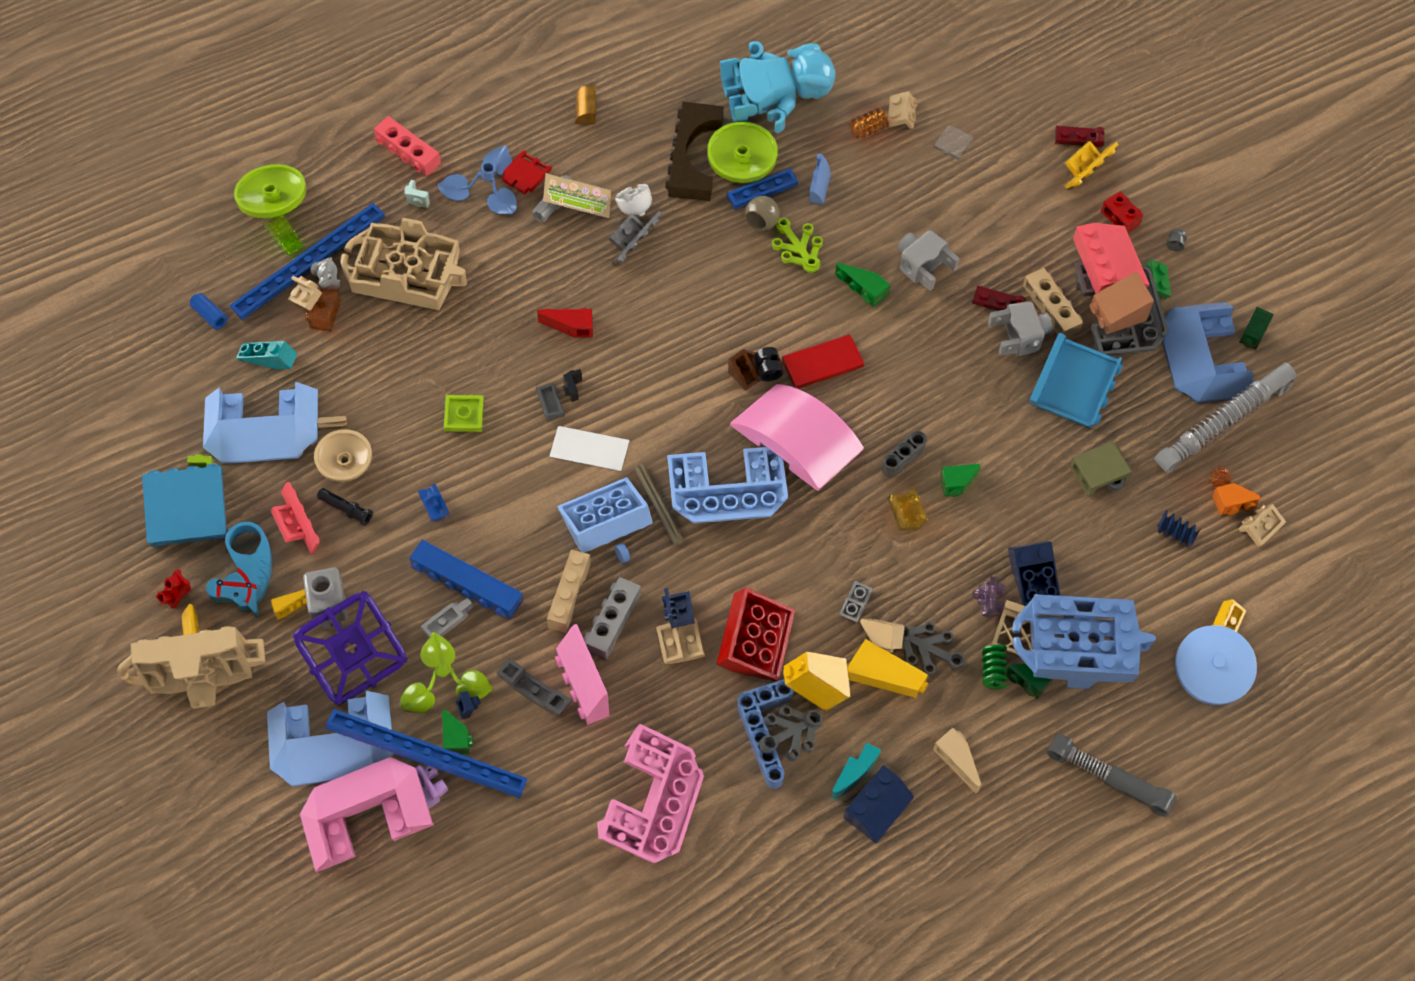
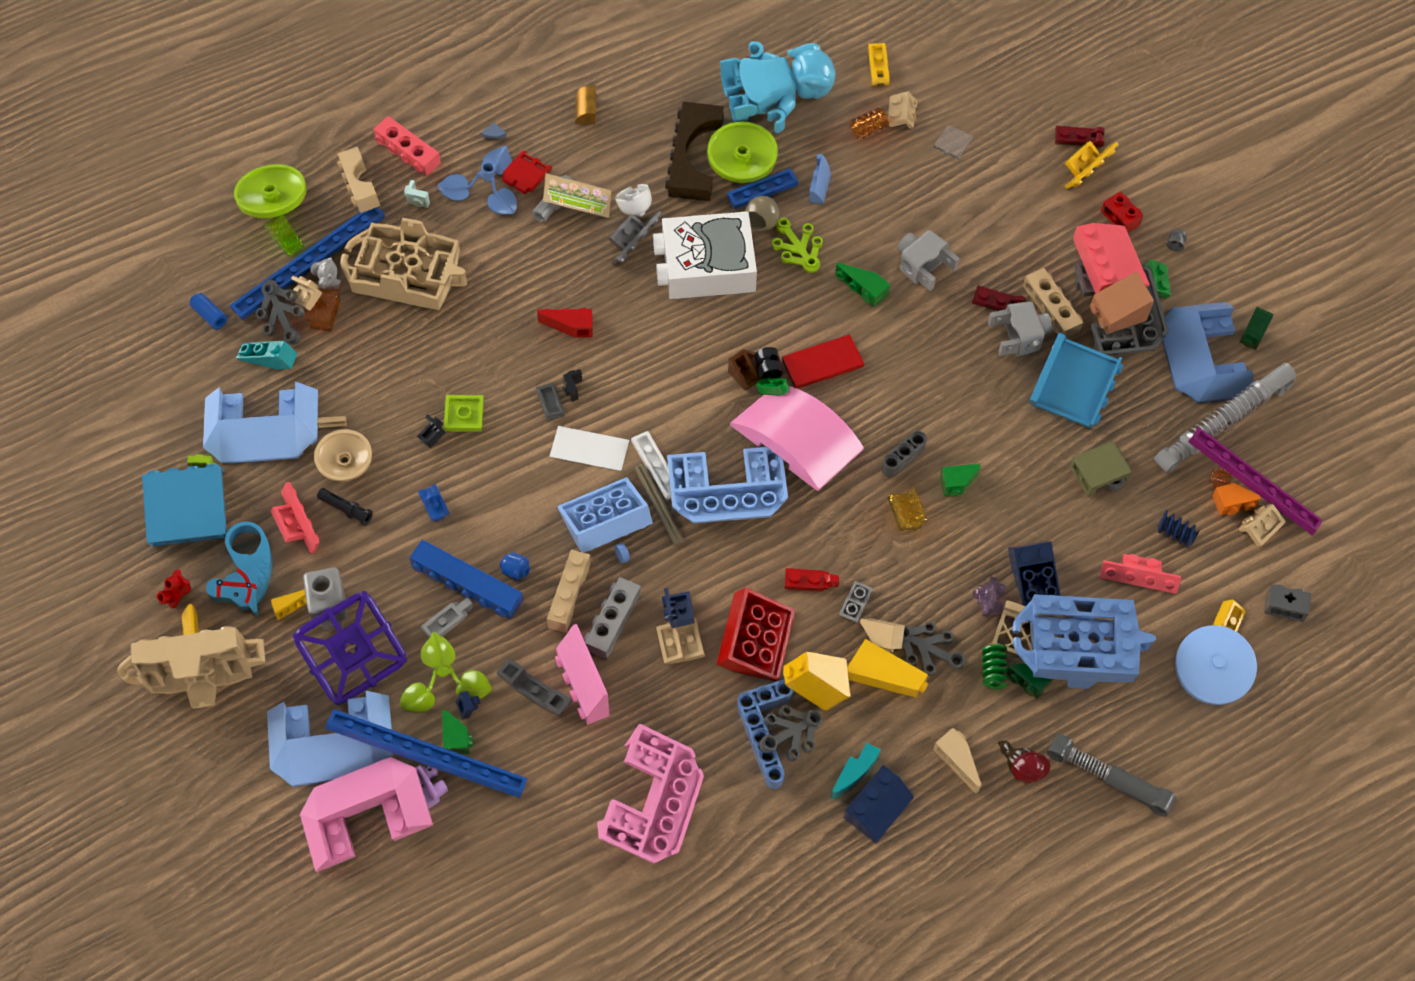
none -> dark grey plant [256,280,304,345]
none -> tan arch [337,147,380,213]
none -> black bracket [417,414,446,448]
none -> sand blue tile [481,123,506,140]
none -> blue head [500,552,530,581]
none -> white tile [631,431,671,501]
none -> brick [653,211,757,299]
none -> green beam [756,378,790,396]
none -> red hinge [784,568,839,592]
none -> yellow plate [868,43,889,86]
none -> dark red piece [998,740,1051,784]
none -> coral bracket [1100,554,1181,594]
none -> magenta tile [1188,427,1323,535]
none -> dark grey brick [1264,585,1311,622]

